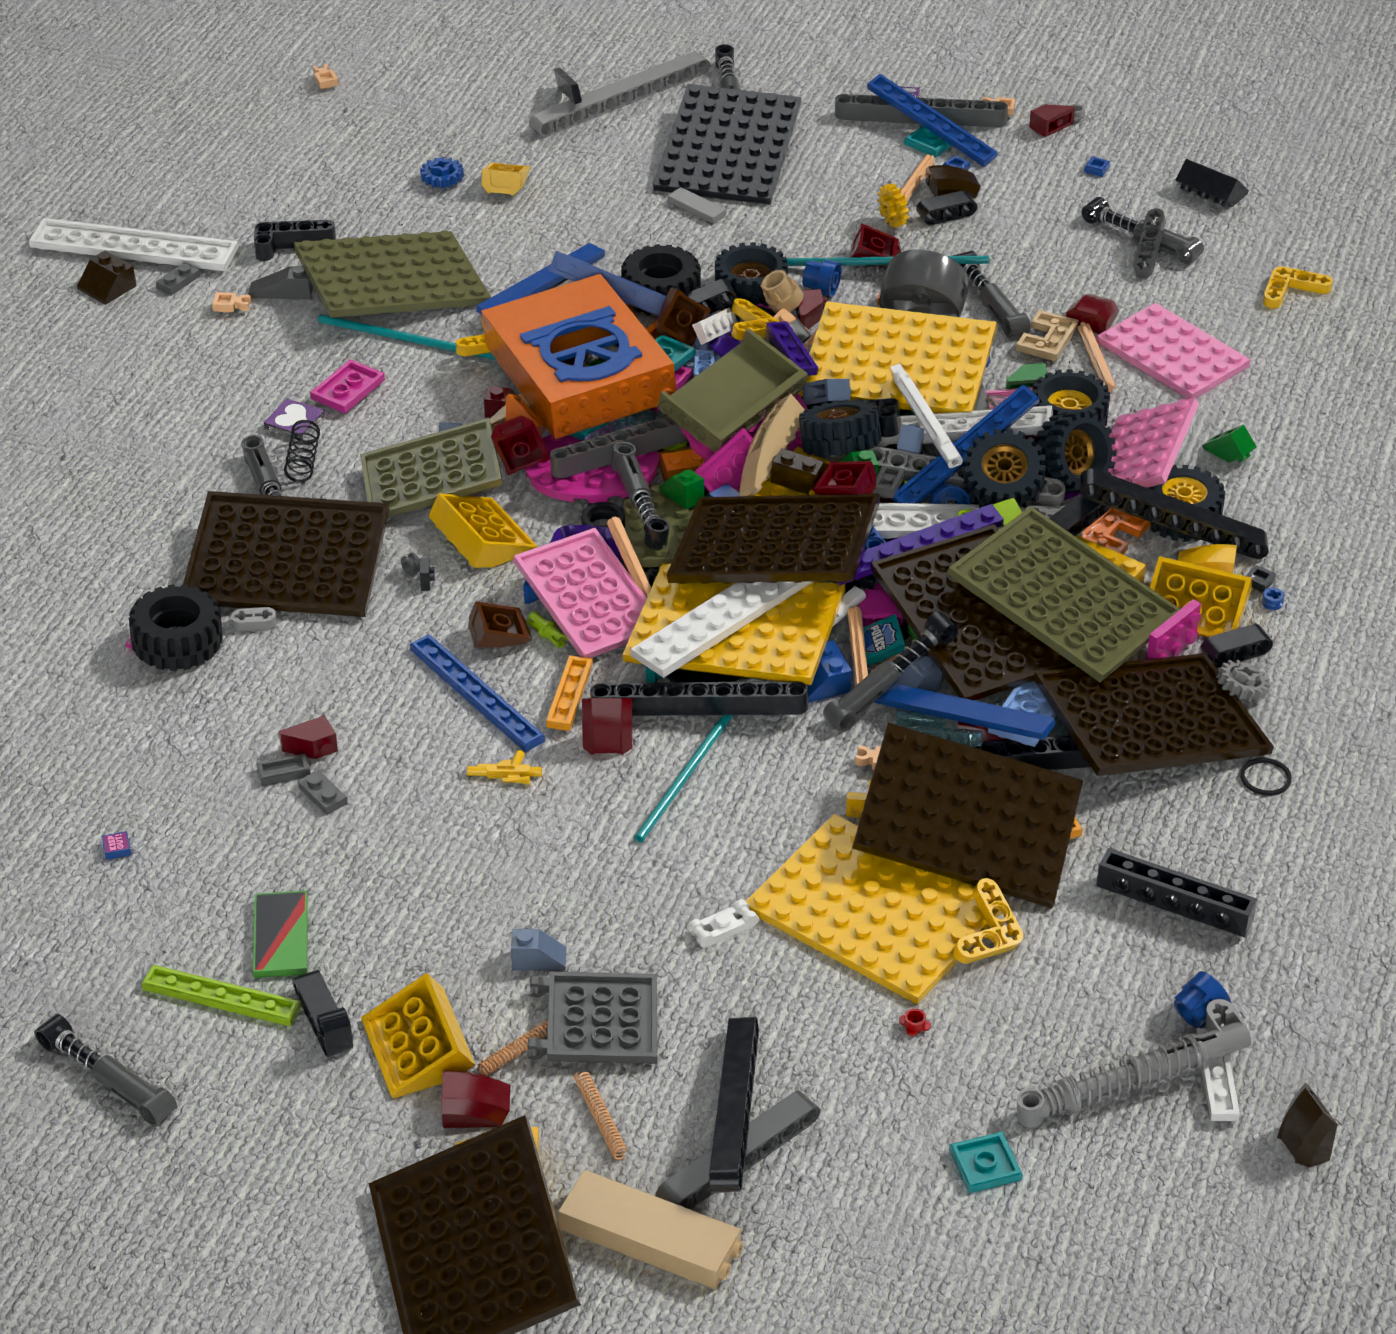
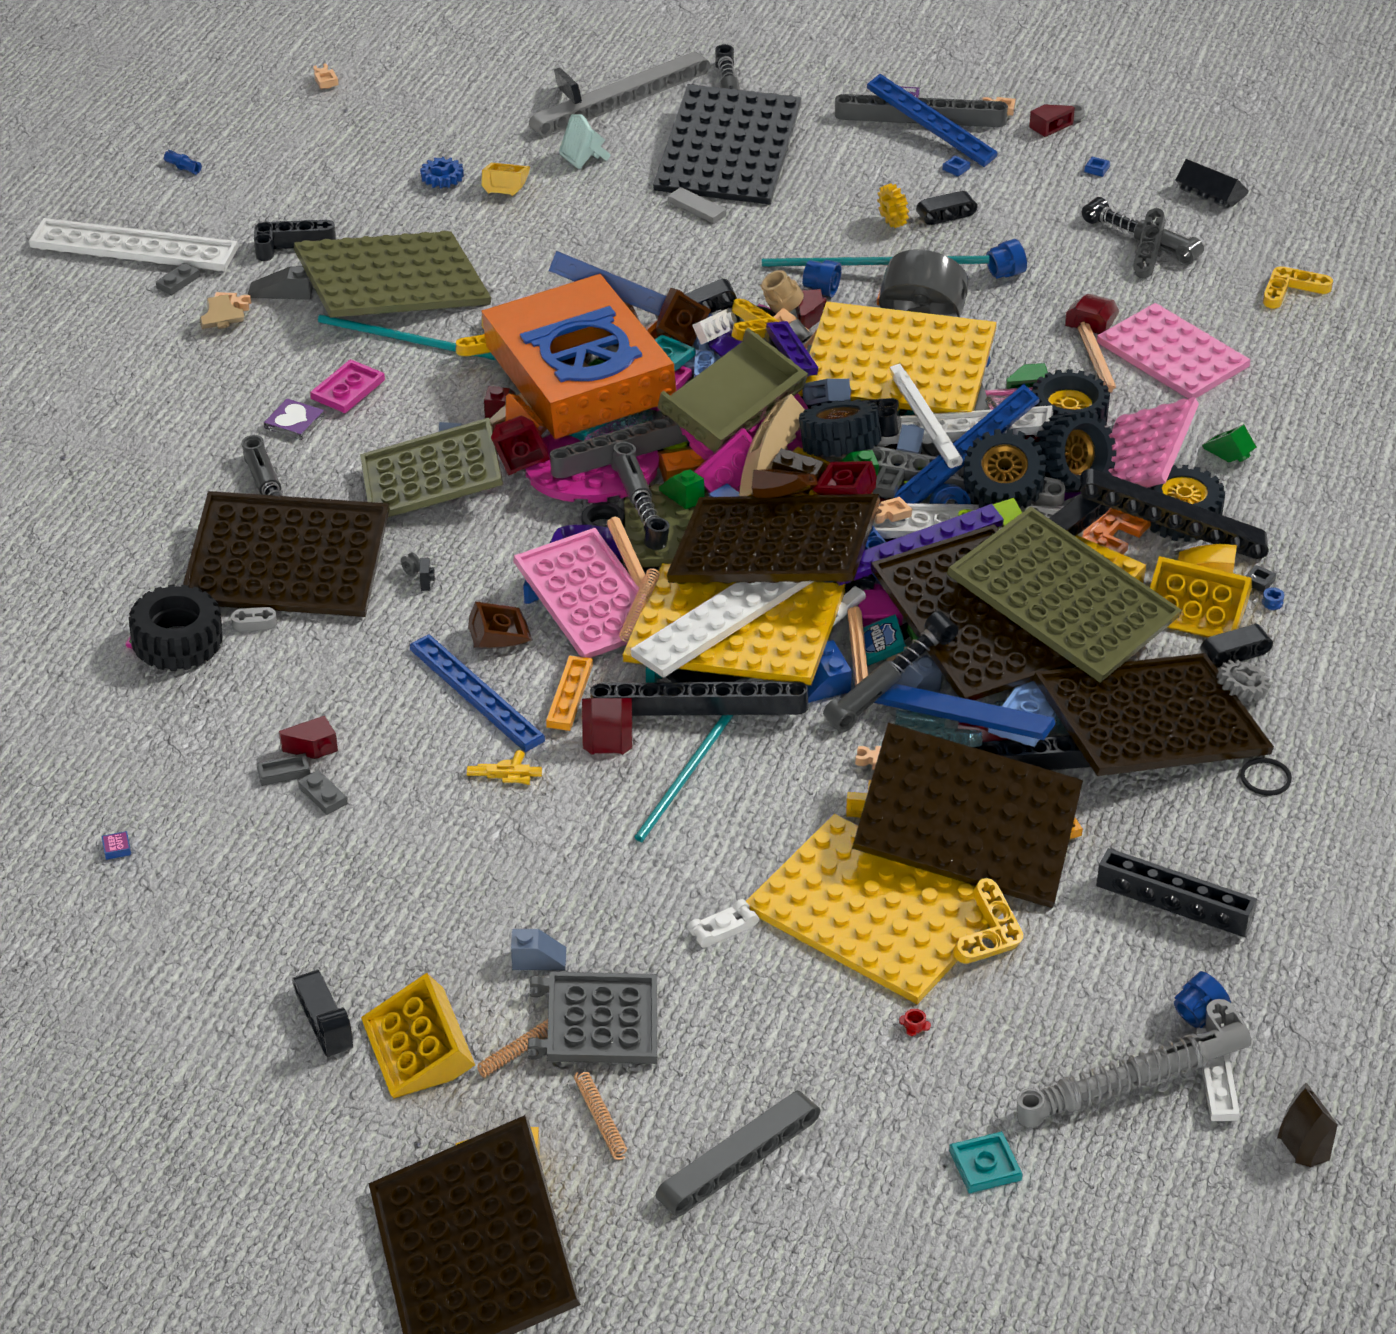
dark grey piece [34,1013,177,1126] -> none
dark brown slope [77,250,136,305] -> none
lime tile [141,965,301,1027] -> none
tile [253,890,308,978] -> none
black piece [284,420,320,482] -> none
yellow slope [428,493,538,569] -> none
dark red slope [441,1071,511,1128] -> none
blue tile [476,243,605,315] -> none
lime pin [526,611,568,648] -> none
tan brick [558,1170,744,1290] -> none
black tyre [621,244,701,316] -> none
black beam [709,1016,759,1193] -> none
black wheel [715,242,788,307] -> none
dark red slope [849,223,902,267] -> none
light nougat axle [901,154,935,201] -> none
teal tile [904,126,952,158] -> none
dark brown slope [925,165,981,198] -> none
dark grey piece [953,251,1031,338] -> none
tan plate [1016,310,1079,362] -> none
dark pink plate [1146,599,1201,659] -> none
none -> blue pin [164,150,202,175]
none -> tan brick [200,294,244,329]
none -> light aqua piece [559,114,611,169]
none -> light nougat piece [619,569,660,642]
none -> reddish brown slope [752,469,818,498]
none -> light nougat plate [875,497,912,524]
none -> blue piece [986,239,1027,279]

